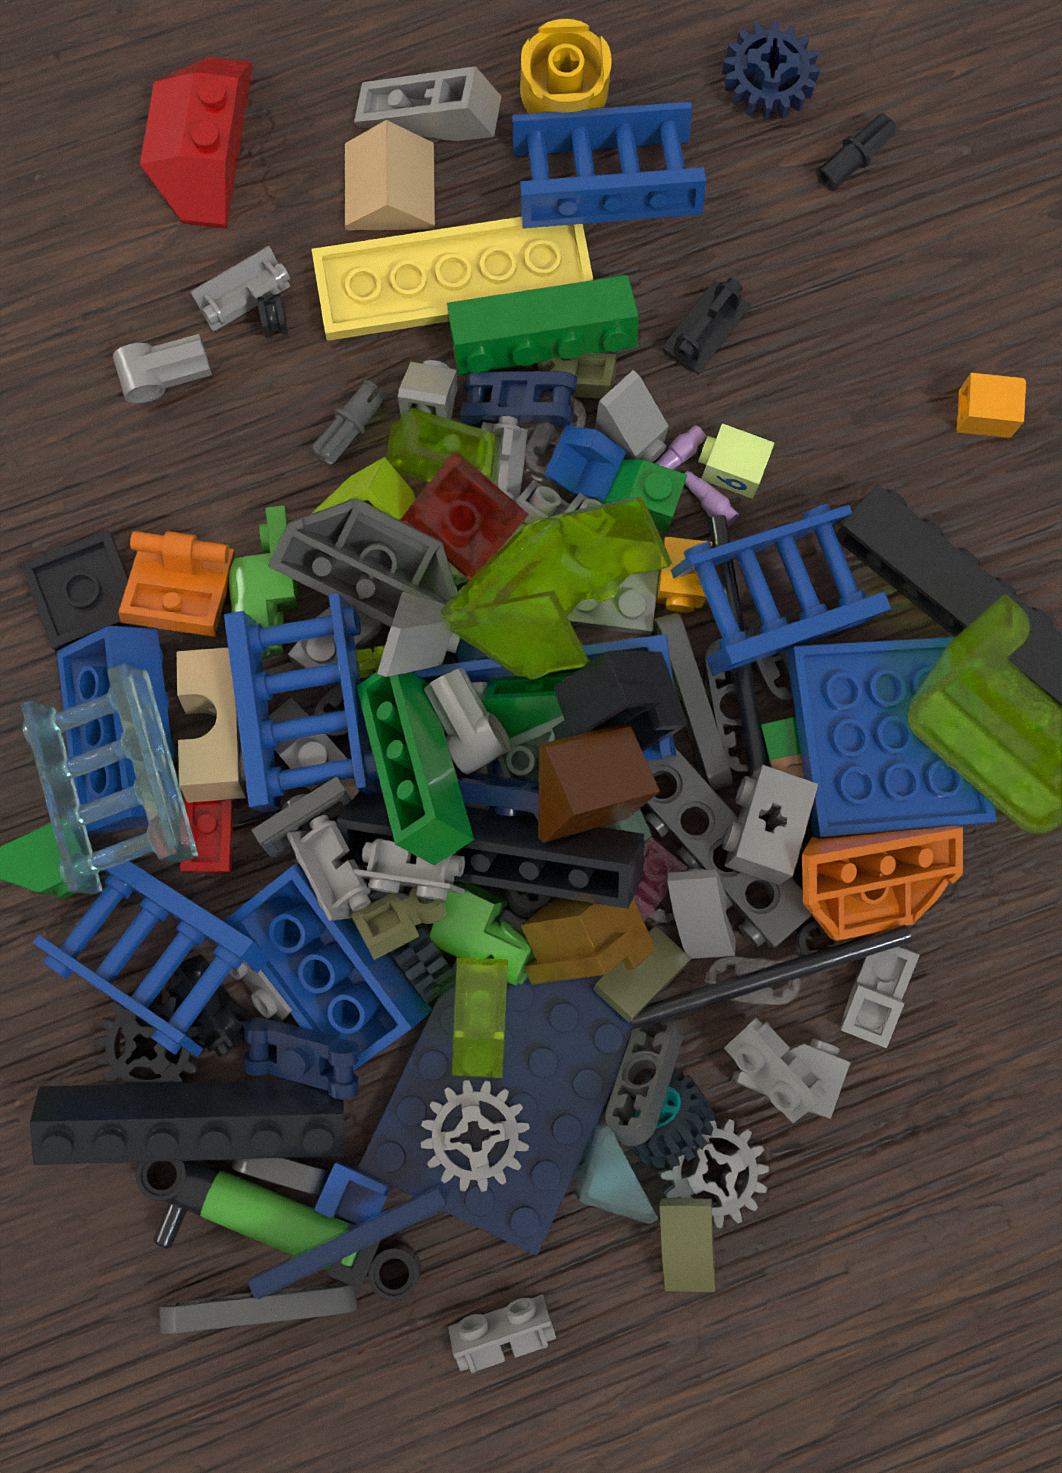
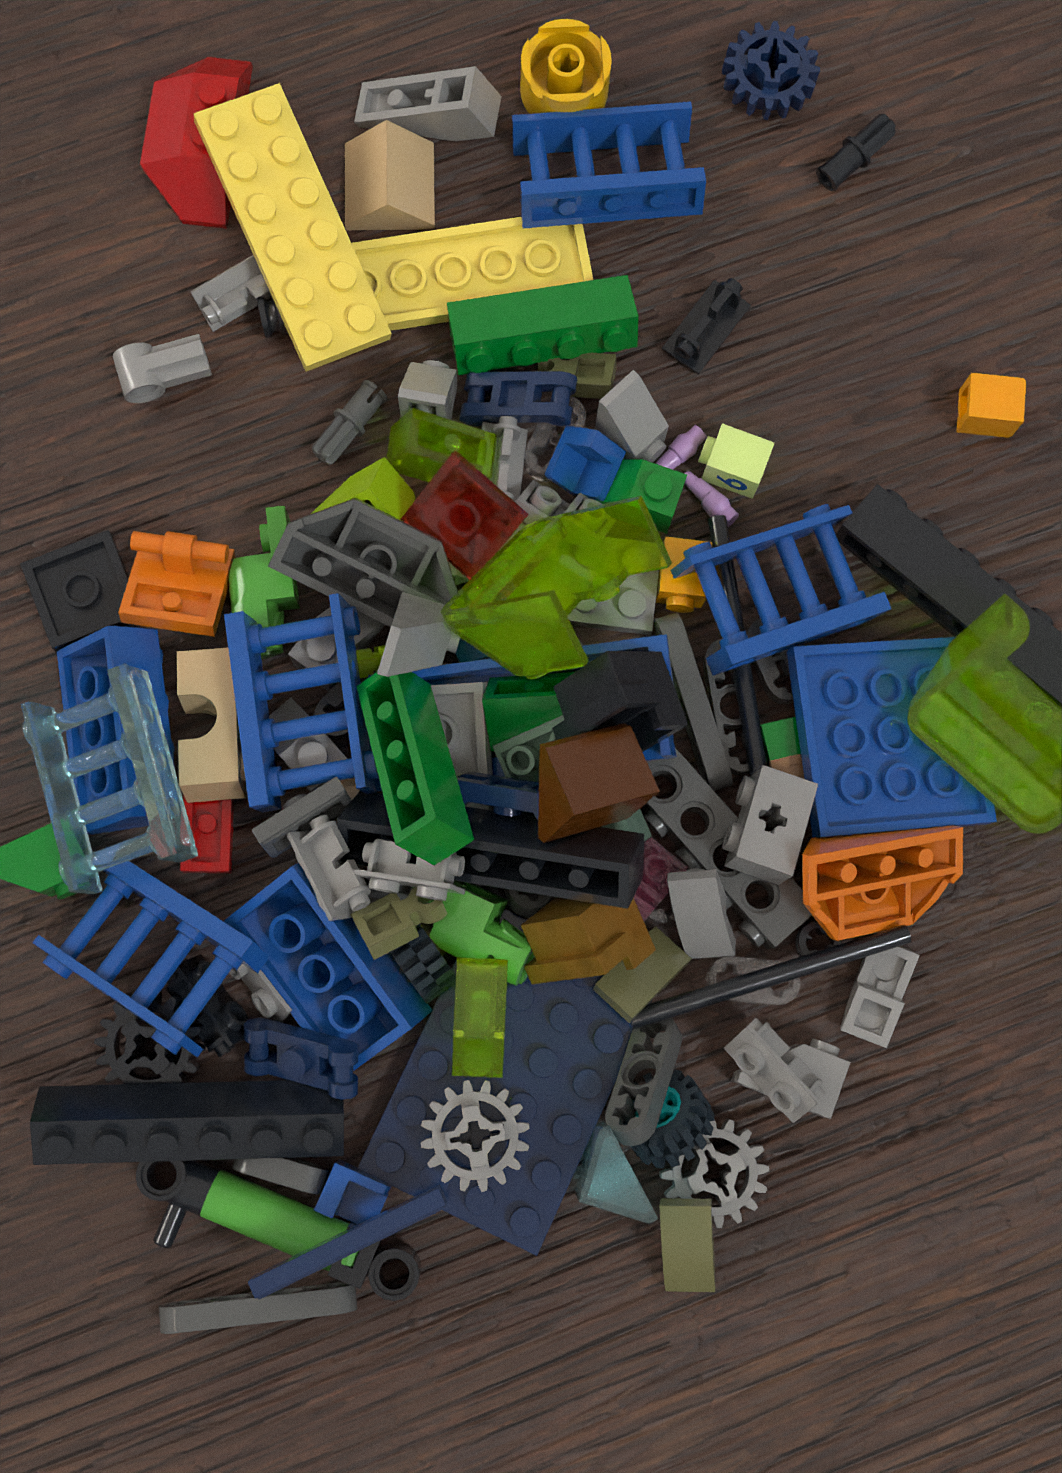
light grey piece [424,668,511,775] -> none
light grey hinge [448,1294,557,1373] -> none
none -> light yellow plate [194,83,392,372]

